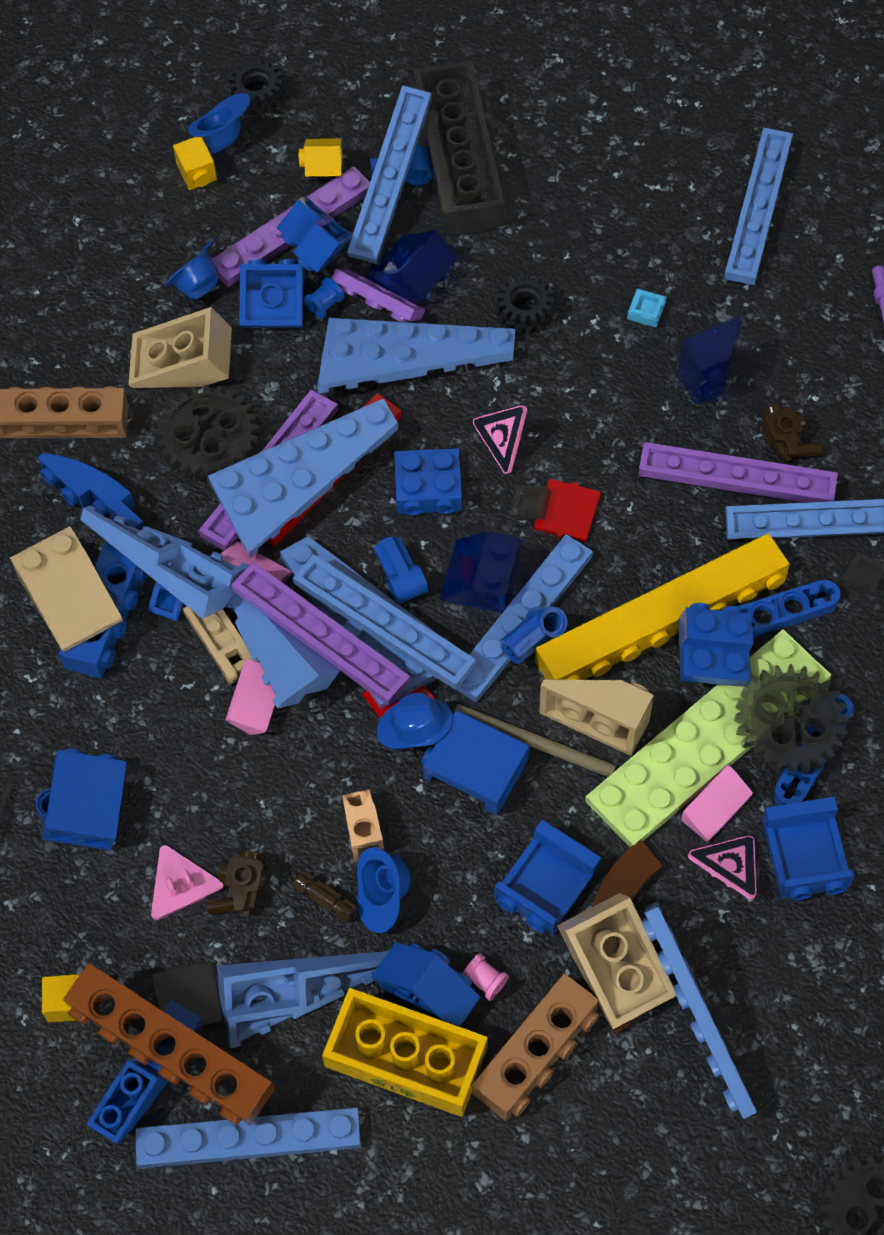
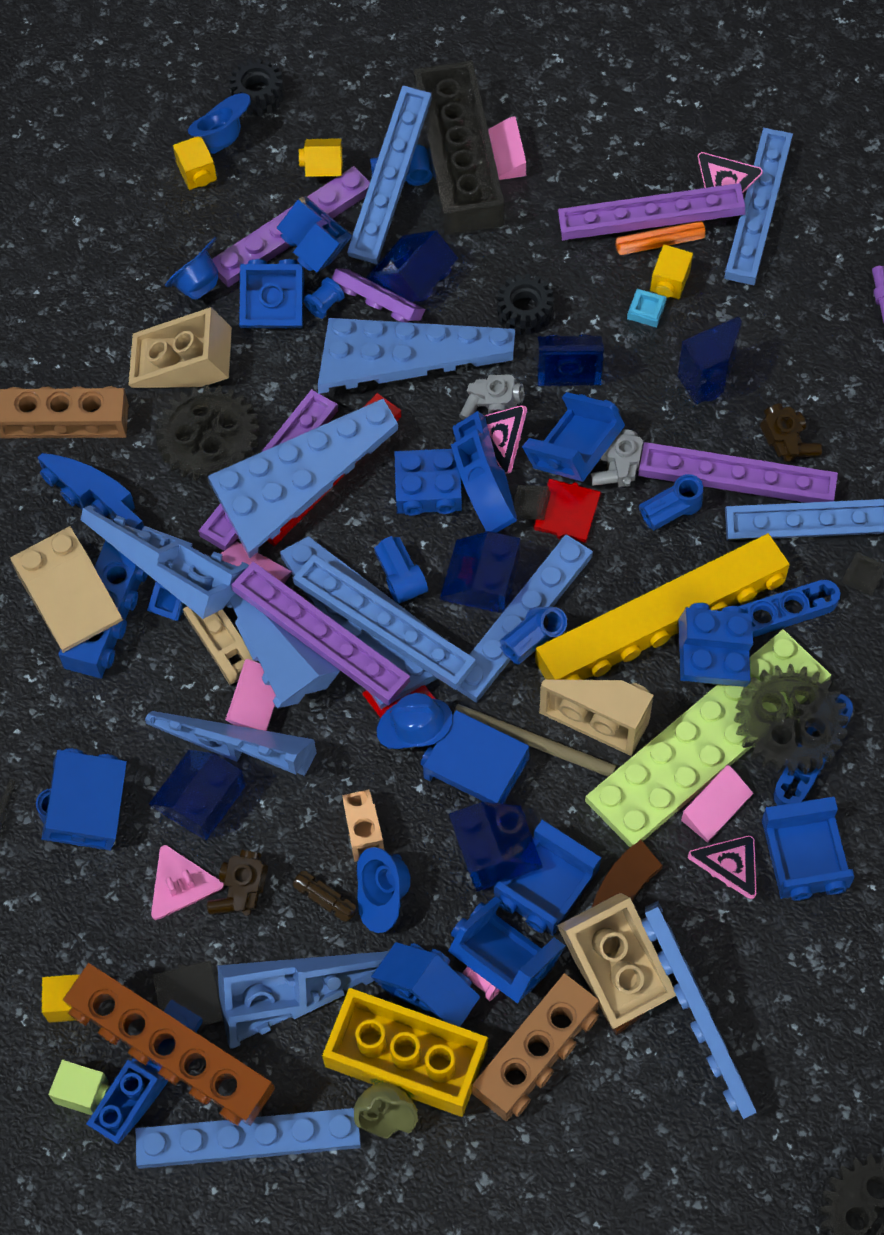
none -> yellowish green brick [48,1060,110,1115]
none -> medium blue wedge [145,711,317,776]
none -> clear blue slope [149,750,246,840]
none -> olive hair [354,1082,418,1139]
none -> blue panel [448,896,566,1004]
none -> clear blue slope [449,802,543,892]
none -> blue slope [451,411,517,536]
none -> light grey piece [459,375,524,420]
none -> bright pink slope [486,116,526,181]
none -> blue panel [522,392,625,482]
none -> clear blue slope [537,334,604,386]
none -> medium lavender plate [558,183,745,240]
none -> light grey piece [591,430,643,487]
none -> orange axle [615,221,706,255]
none -> blue piece [639,474,703,531]
none -> yellow brick [650,244,693,300]
none -> black piece [698,152,763,193]

